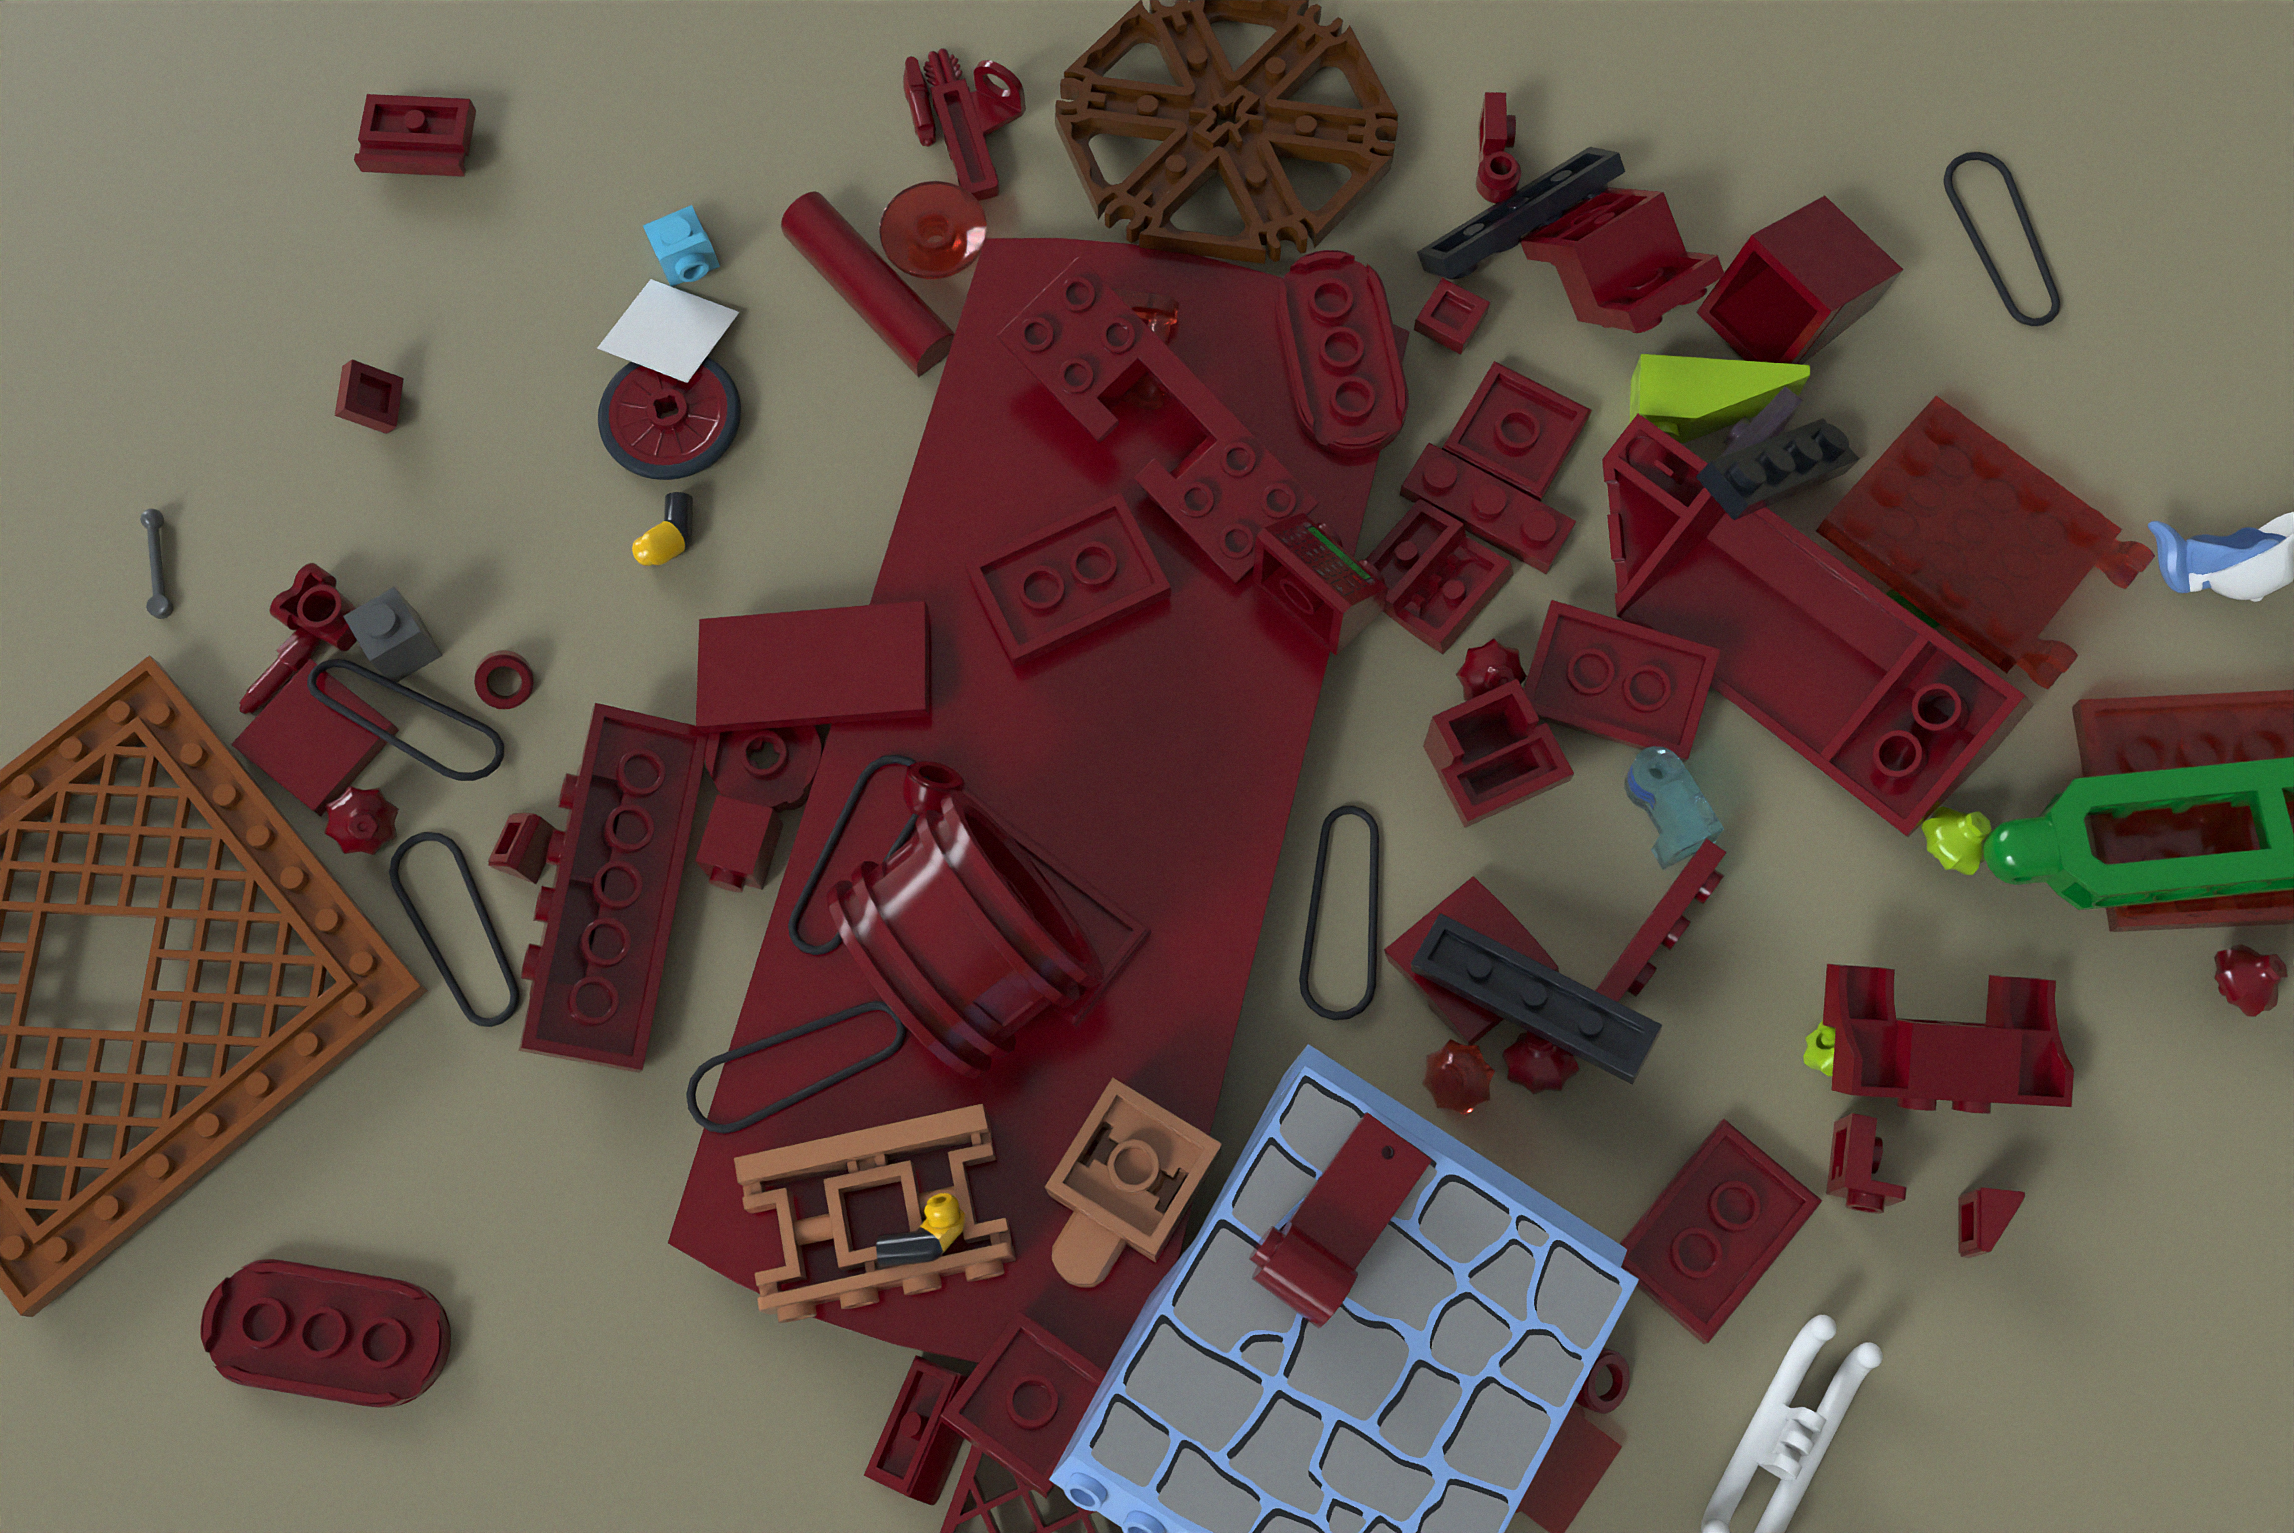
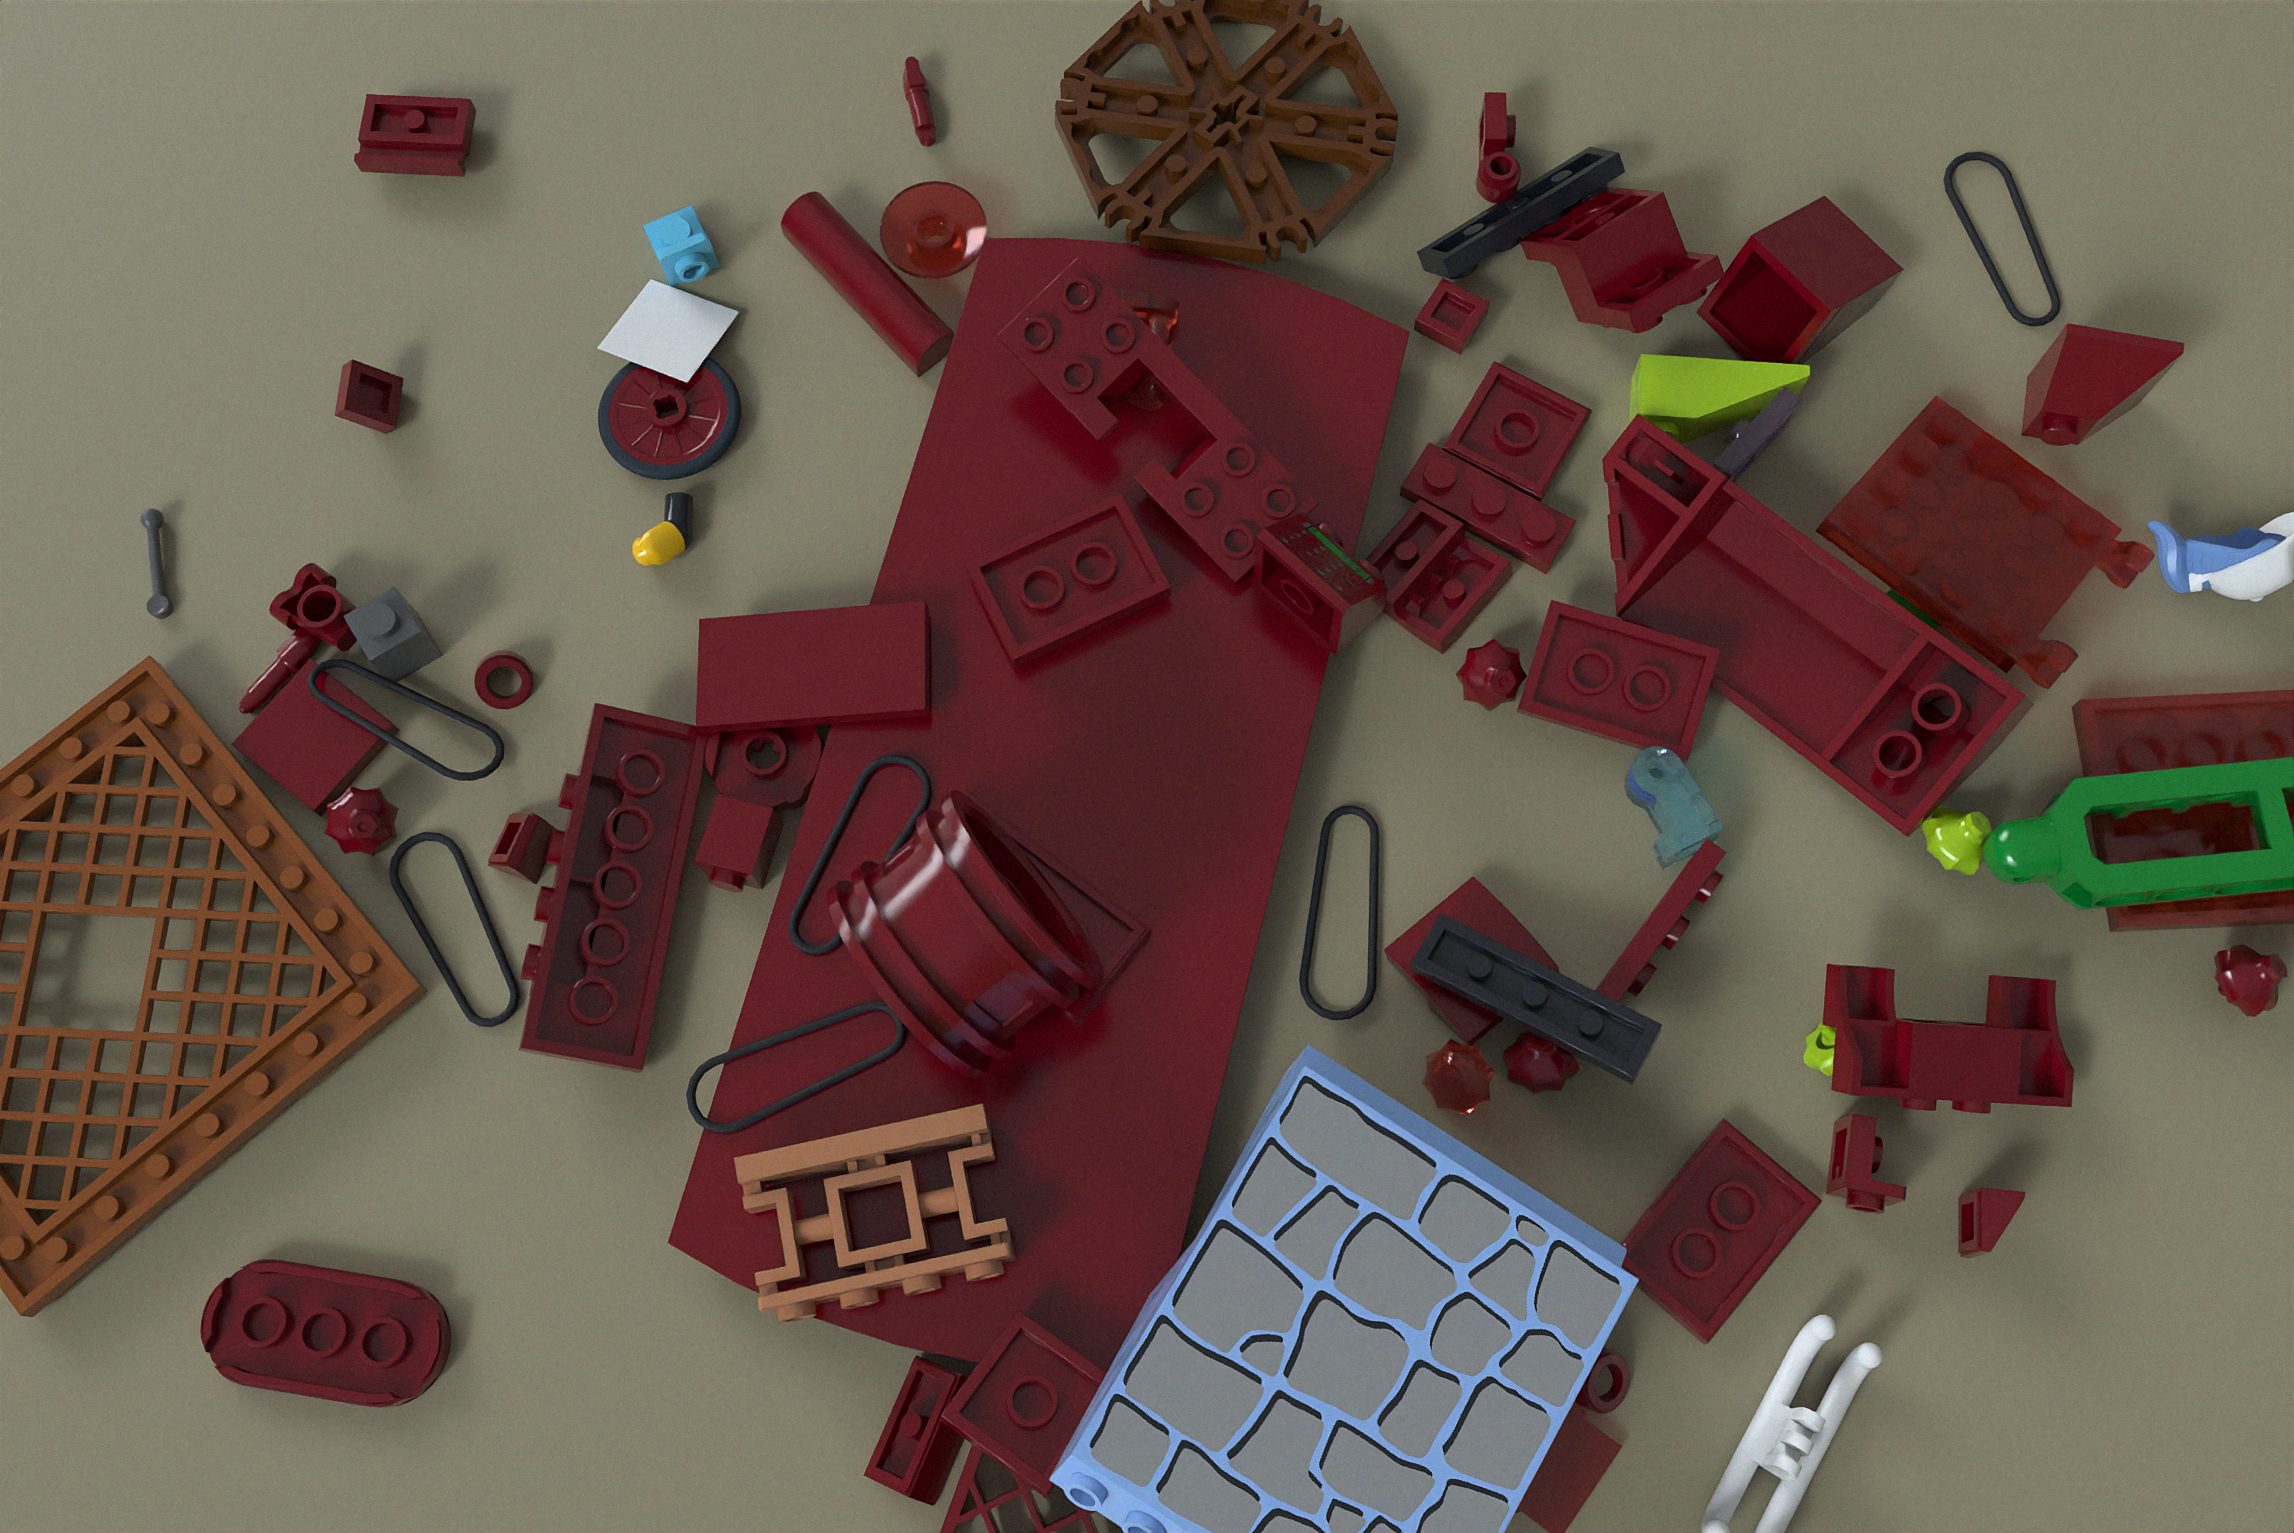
arm [876,1193,965,1267] -> none
dark red piece [902,761,964,816] -> none
dark red piece [923,48,1026,203] -> none
nougat brick [1045,1078,1222,1287] -> none
dark red door [1249,1112,1432,1328] -> none
dark red tile [1275,250,1409,457] -> none
dark red plate [1423,679,1574,828] -> none
black plate [1696,418,1860,520] -> none
none -> dark red slope [2021,323,2184,446]

